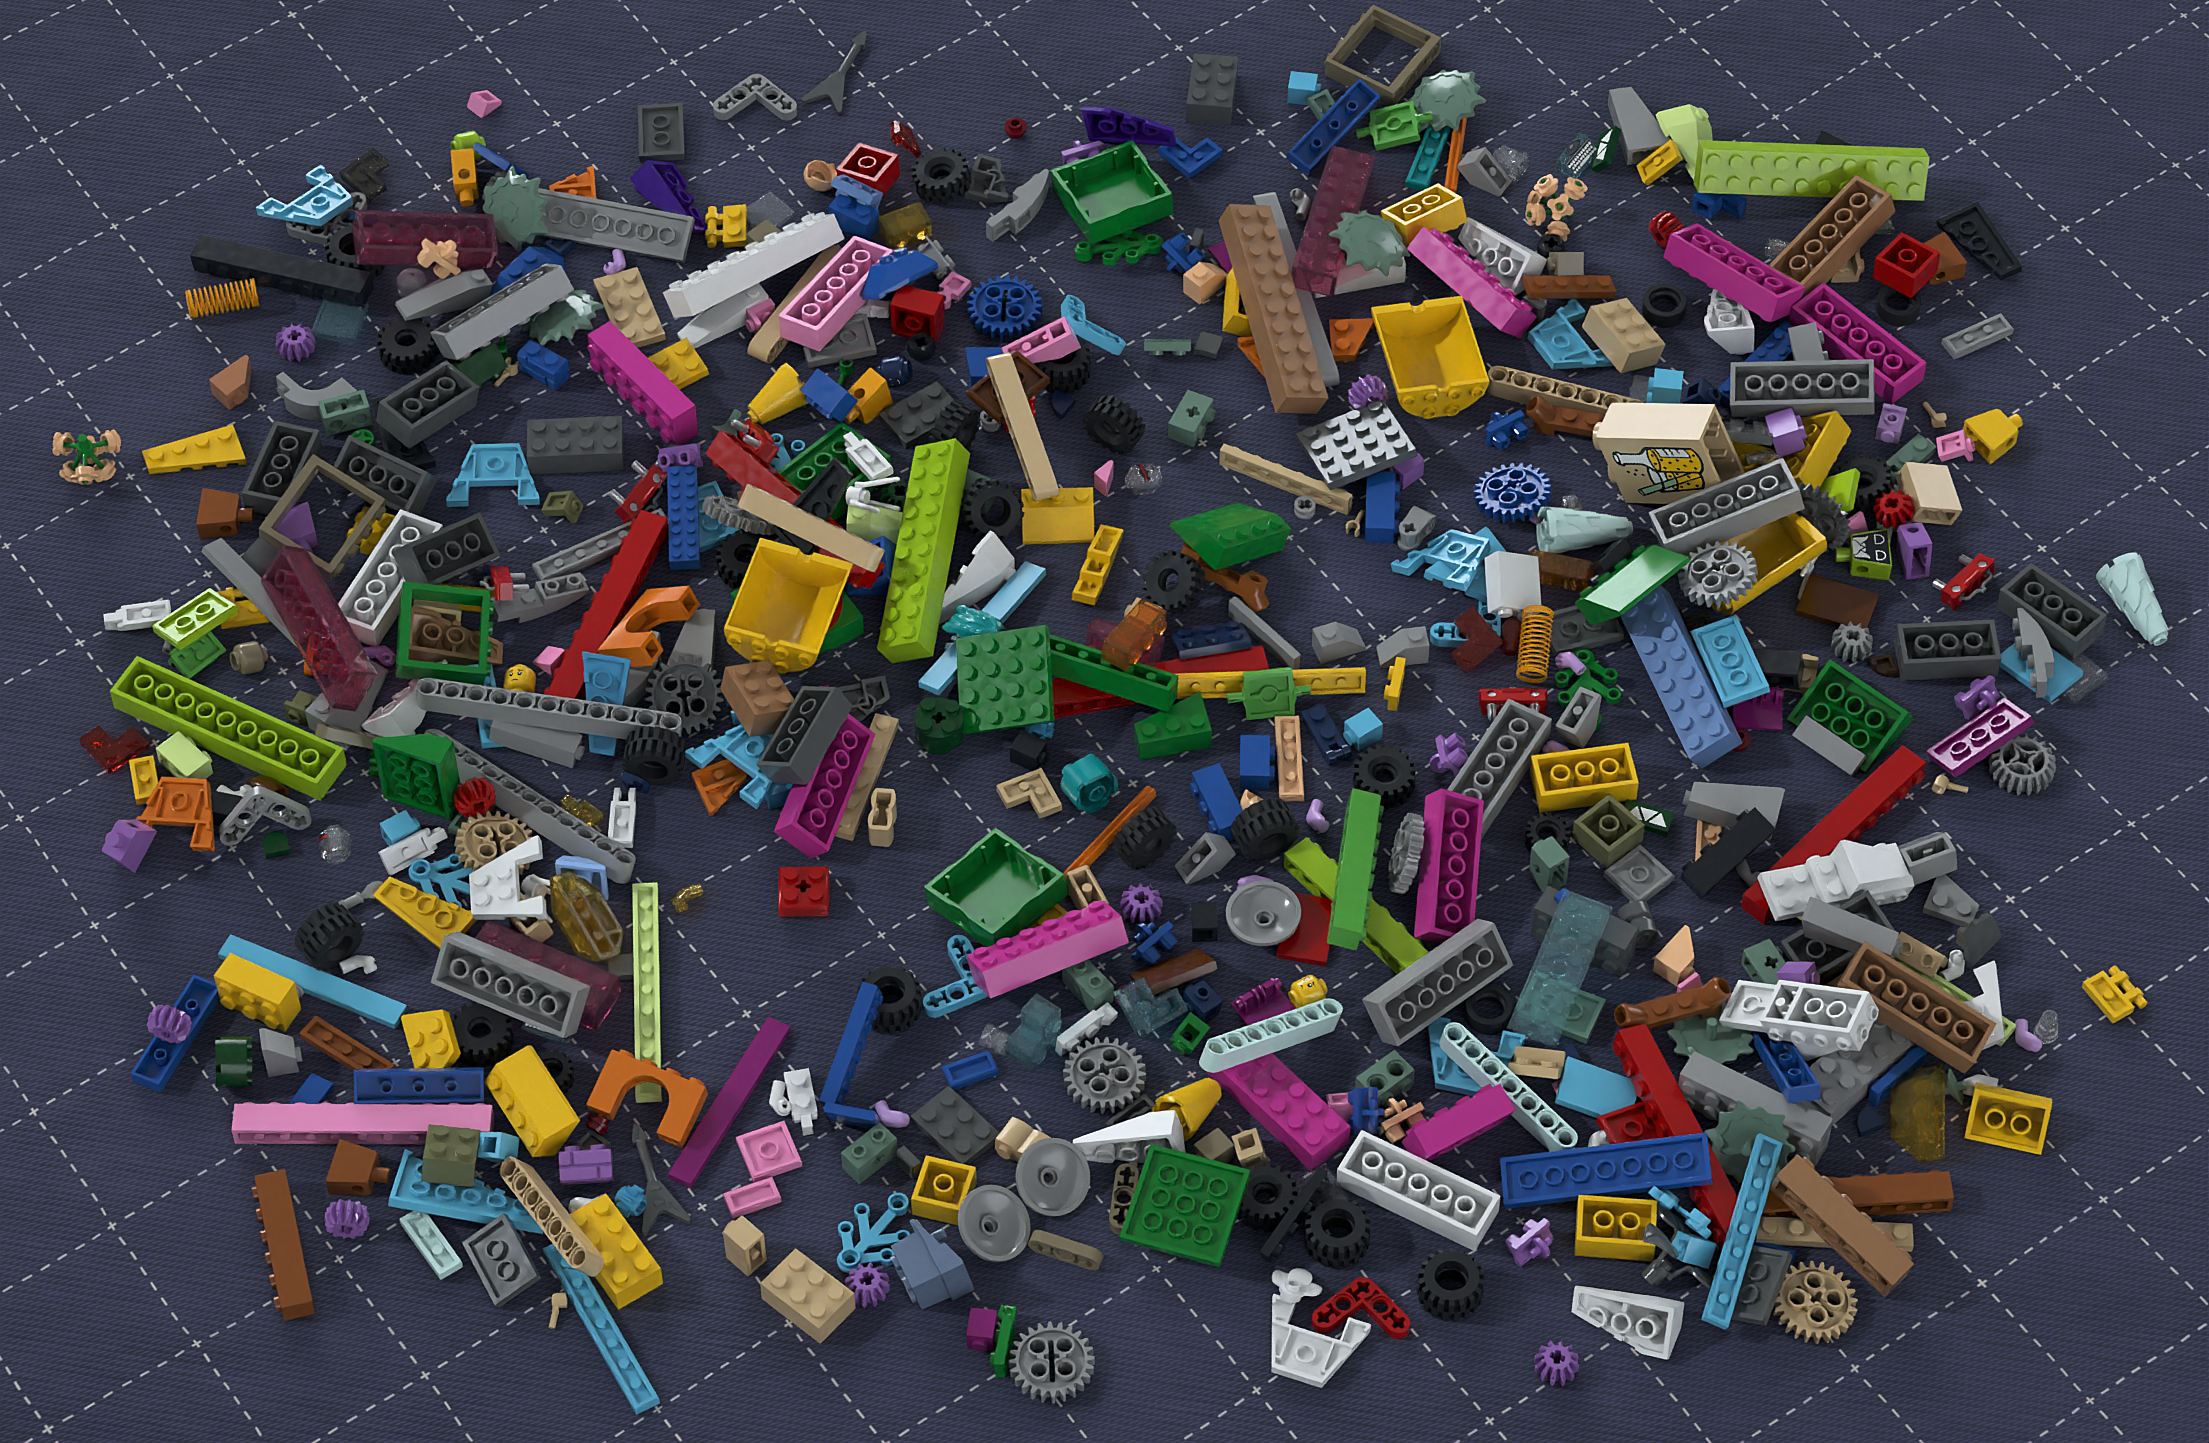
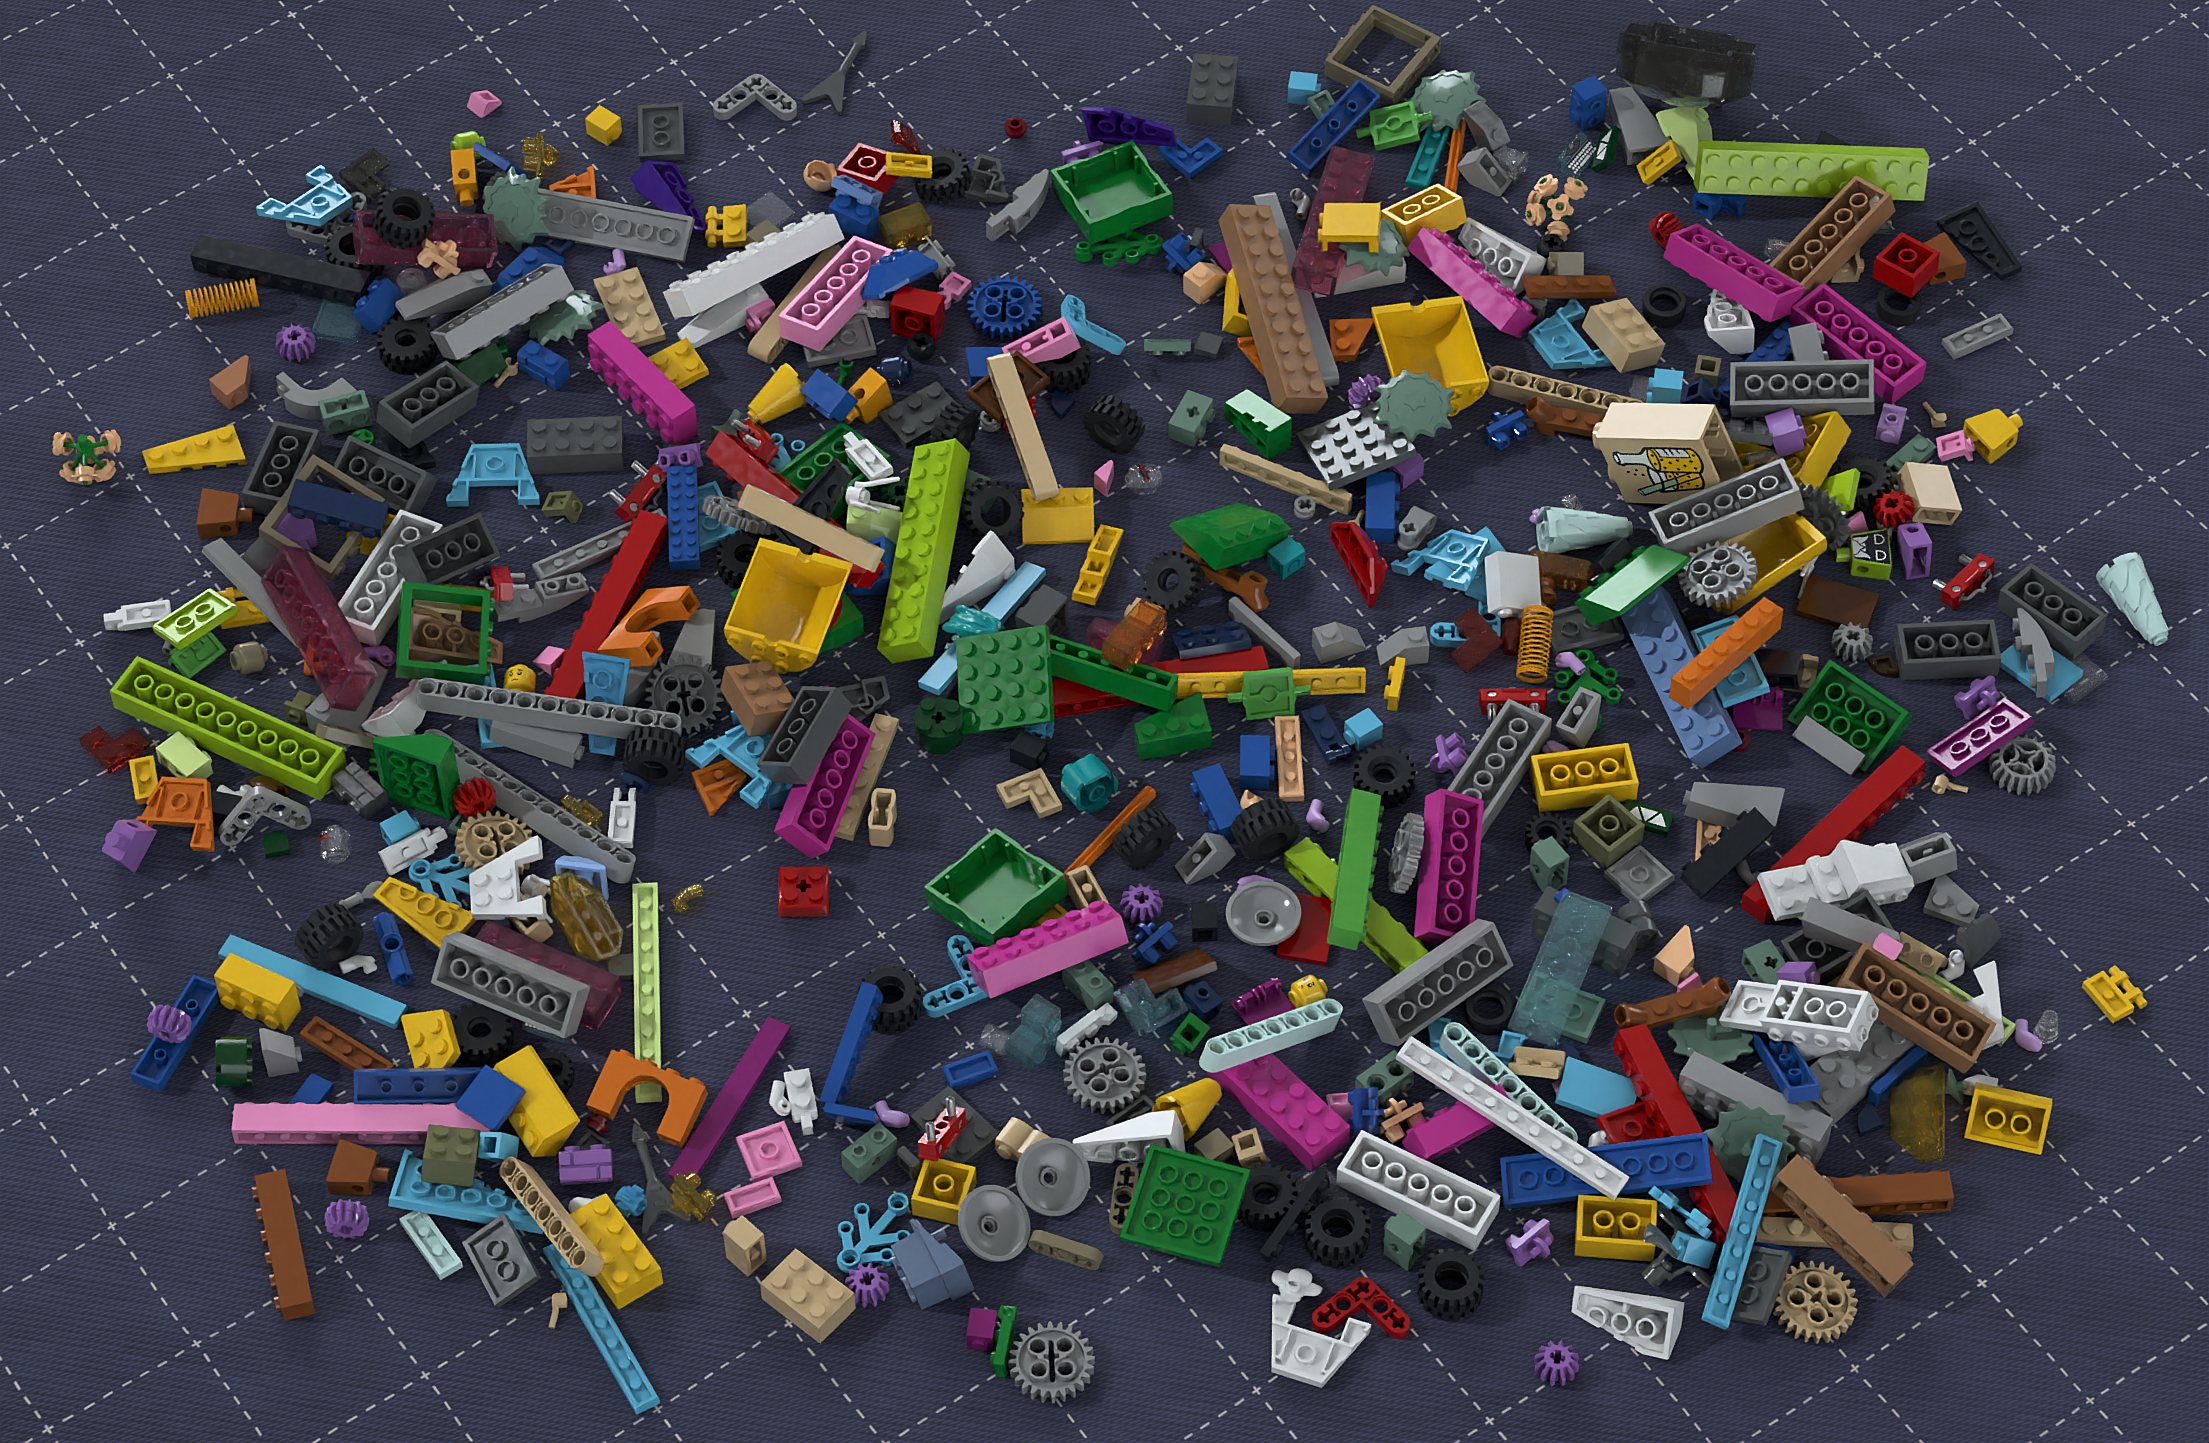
blue gear [1474,463,1552,523] -> none
none -> dark blue brick [287,479,389,538]
none -> flat silver brick [332,762,389,820]
none -> blue brick [352,278,406,334]
none -> blue piece [372,912,414,986]
none -> black tyre [373,186,435,250]
none -> blue tile [455,1065,526,1132]
none -> clear yellow hips [522,132,559,178]
none -> yellow brick [585,105,622,146]
none -> clear yellow hips [670,1171,717,1222]
none -> yellow tile [885,152,932,178]
none -> red piece [918,1096,968,1162]
none -> dark grey brick [1015,584,1068,637]
none -> green wedge [1225,389,1292,461]
none -> teal brick [1267,536,1305,580]
none -> yellow panel [1318,203,1381,252]
none -> red wedge [1329,522,1388,608]
none -> sand green piece [1373,369,1455,442]
none -> sand green brick [1383,1210,1426,1271]
none -> white plate [1396,1036,1629,1200]
none -> flat silver slope [1462,101,1511,151]
none -> dark orange wheel [1540,577,1557,607]
none -> blue brick [1569,75,1607,130]
none -> clear smoke windscreen [1615,20,1761,108]
none -> orange brick [1669,597,1783,710]
none -> dark tan brick [1693,355,1722,388]
none -> bright pink slope [1873,932,1903,961]

